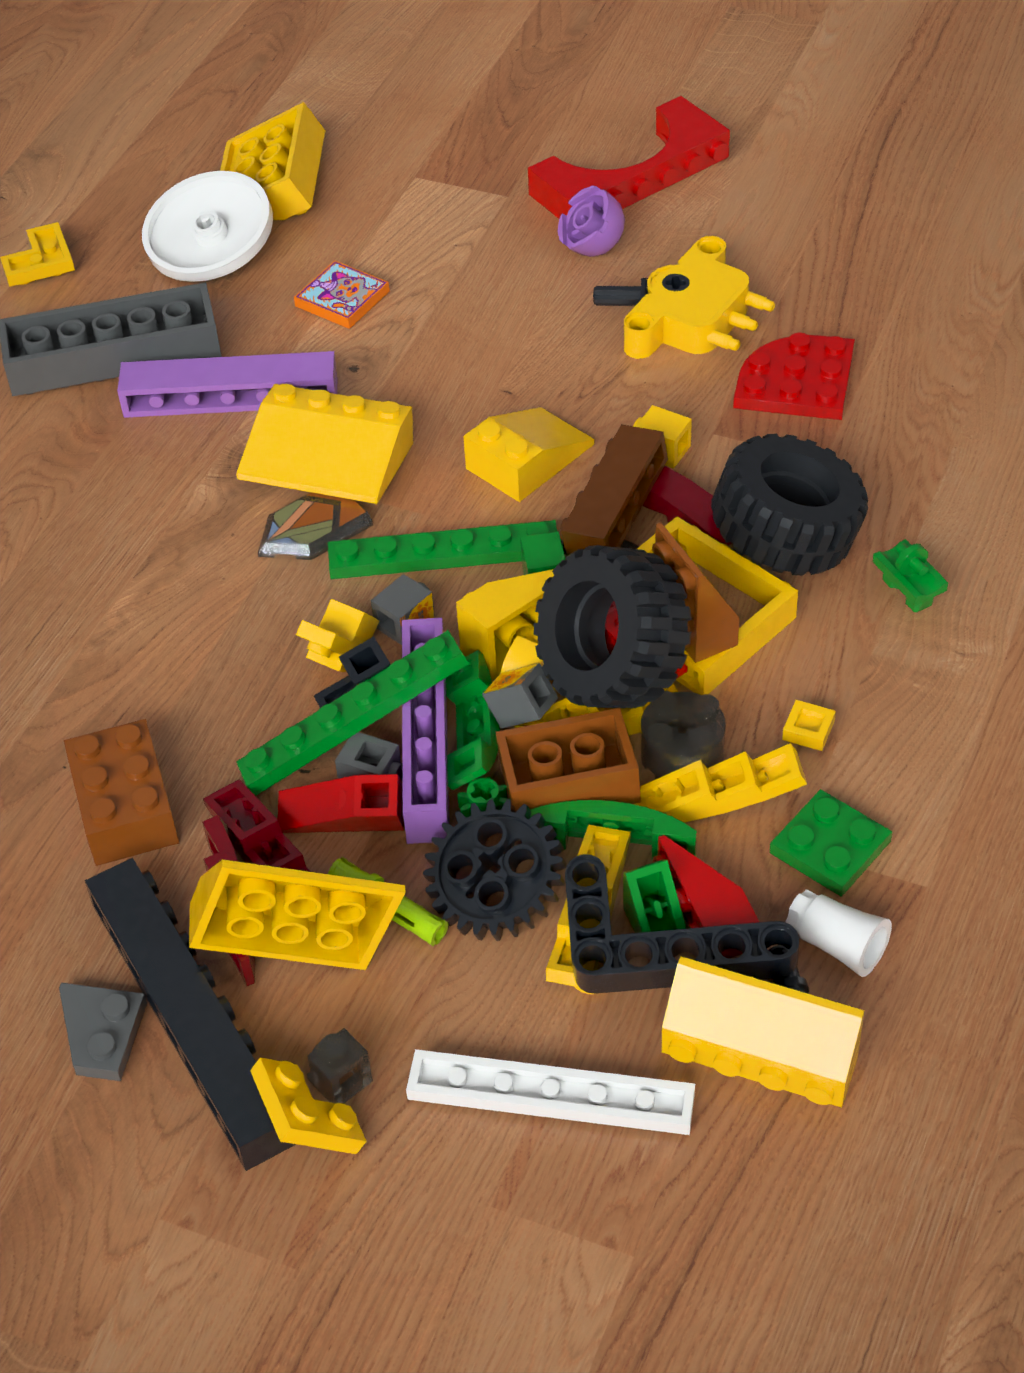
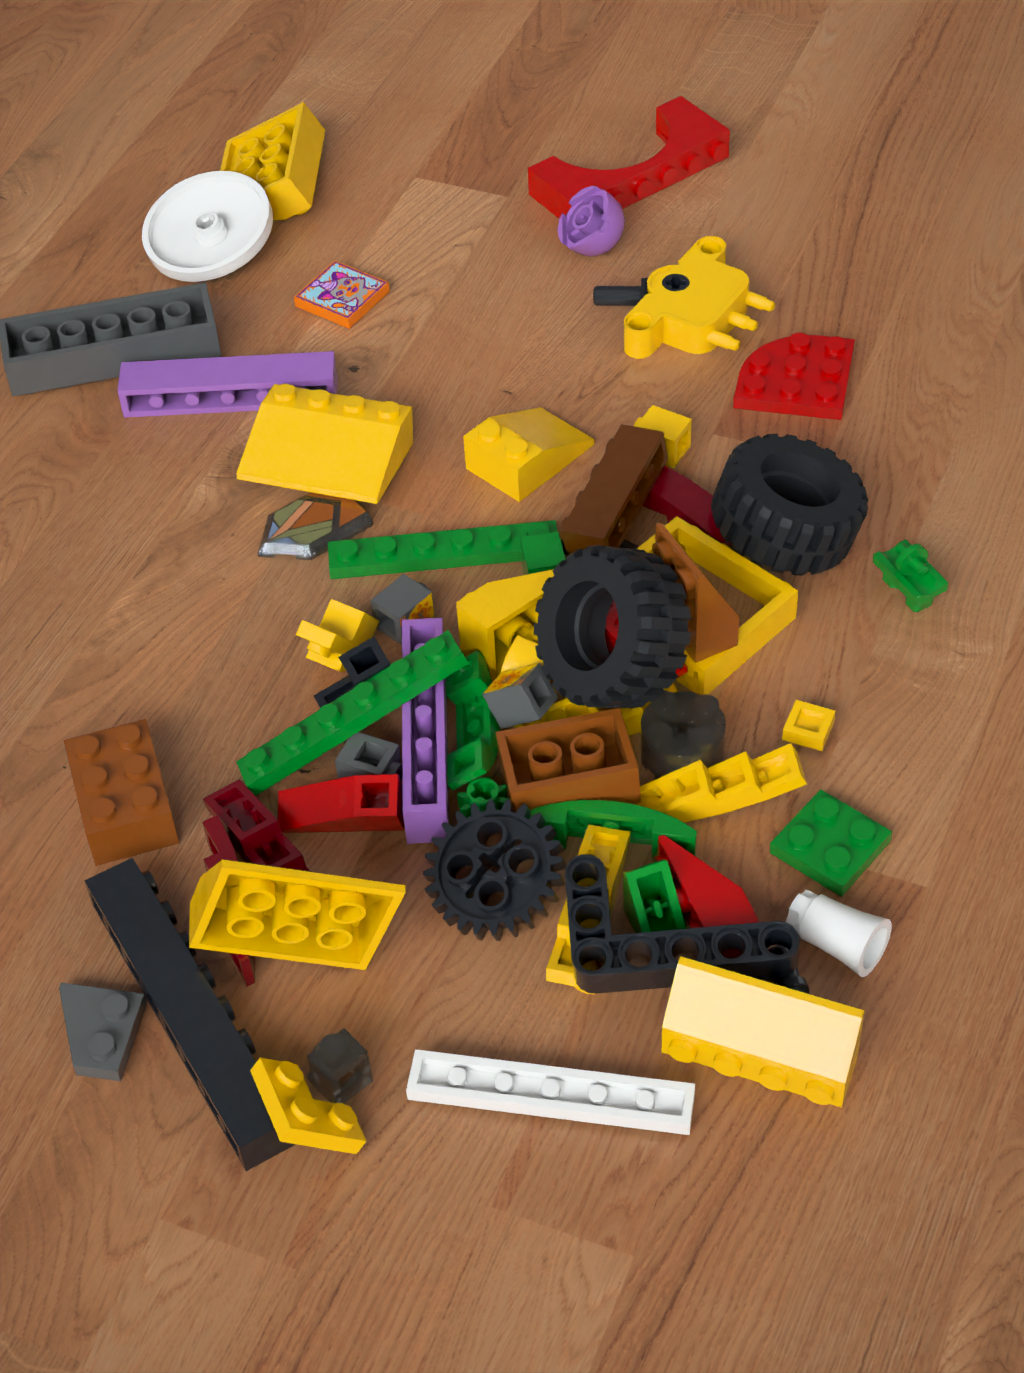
yellow plate [0,222,75,287] -> none
lime pin [328,857,448,946] -> none

